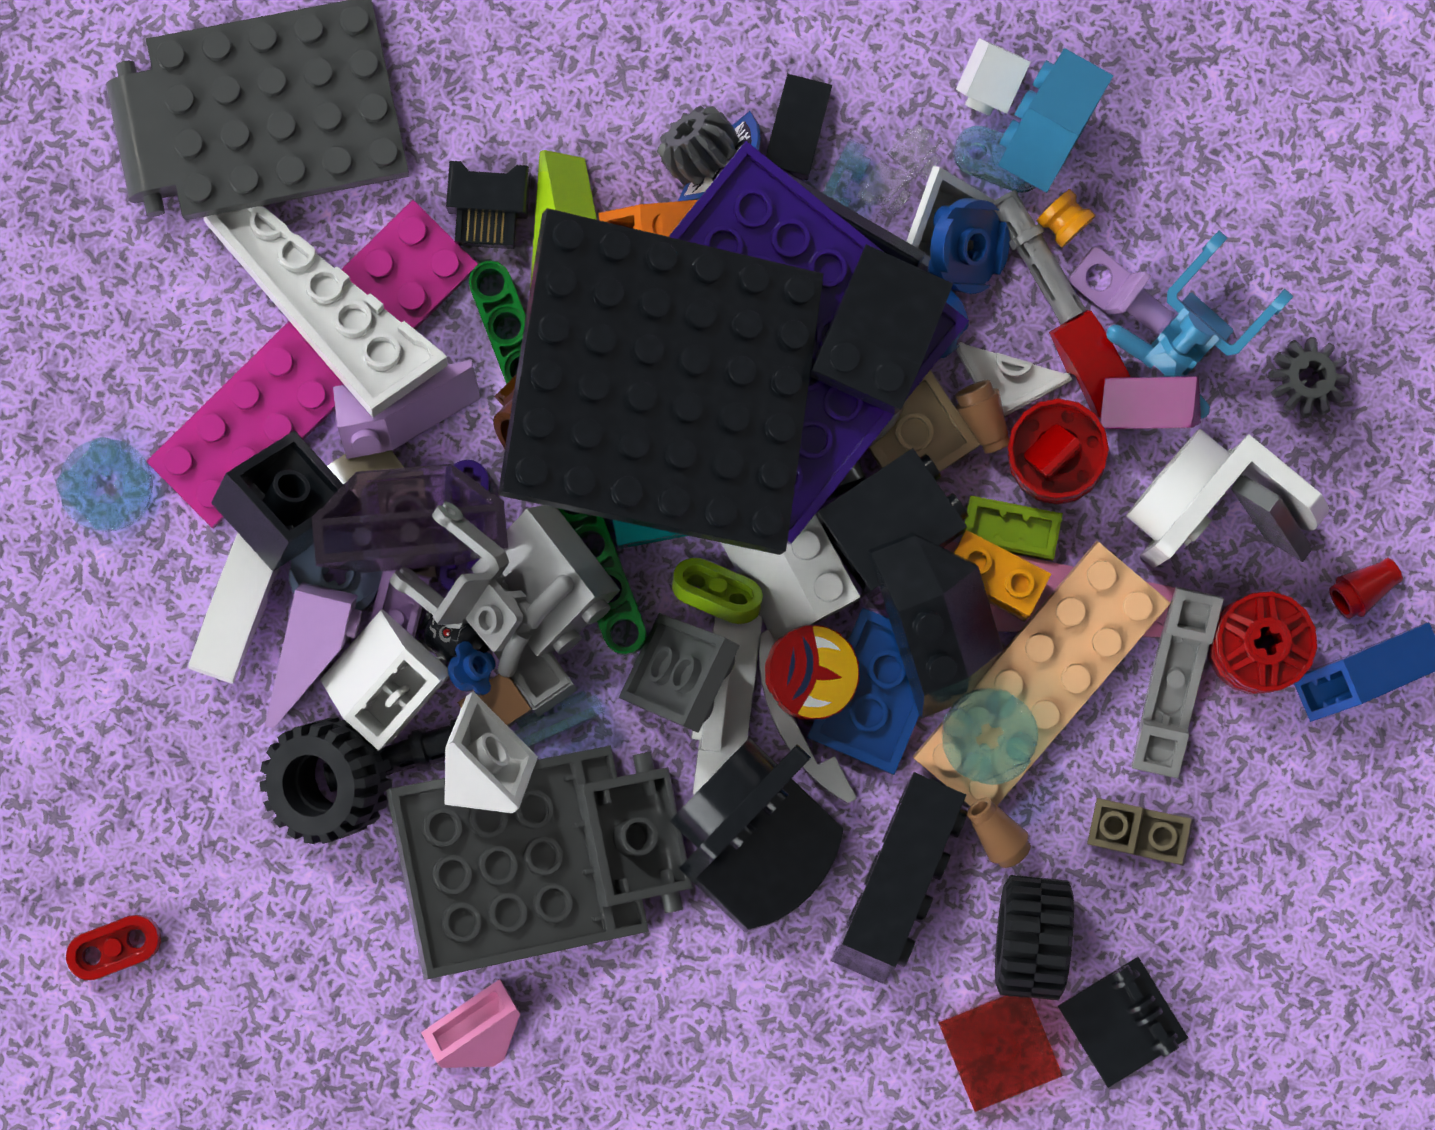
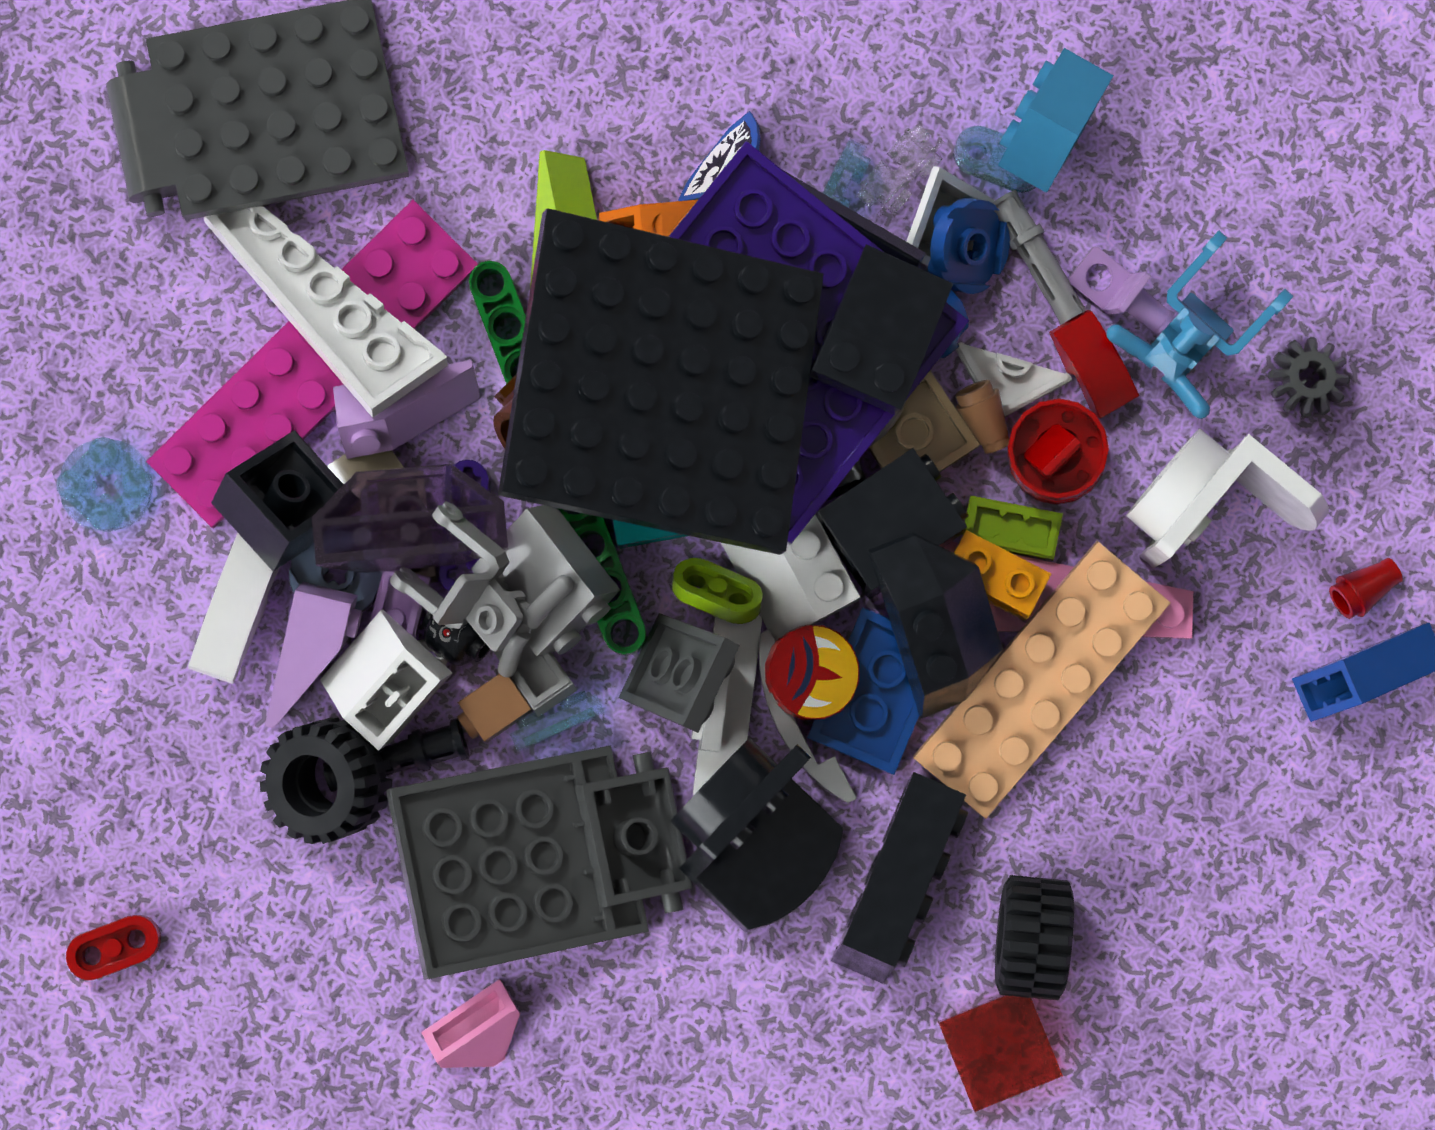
white slope [445,691,538,813] -> none
black piece [446,161,531,249] -> none
blue plate [448,641,496,696] -> none
dark grey gear [657,106,739,185] -> none
black slope [766,73,832,180] -> none
clear light blue plate [941,688,1038,785] -> none
white brick [956,38,1031,116] -> none
medium nougat cone [967,798,1031,868] -> none
light orange wheel [1036,189,1096,248] -> none
black hinge [1058,956,1188,1088] -> none
dark tan slope [1087,798,1193,866] -> none
magenta slope [1101,376,1201,429] -> none
light grey slope [1131,587,1224,779] -> none
red wheel [1207,591,1317,694] -> none
dark grey tile [1231,475,1312,562] -> none

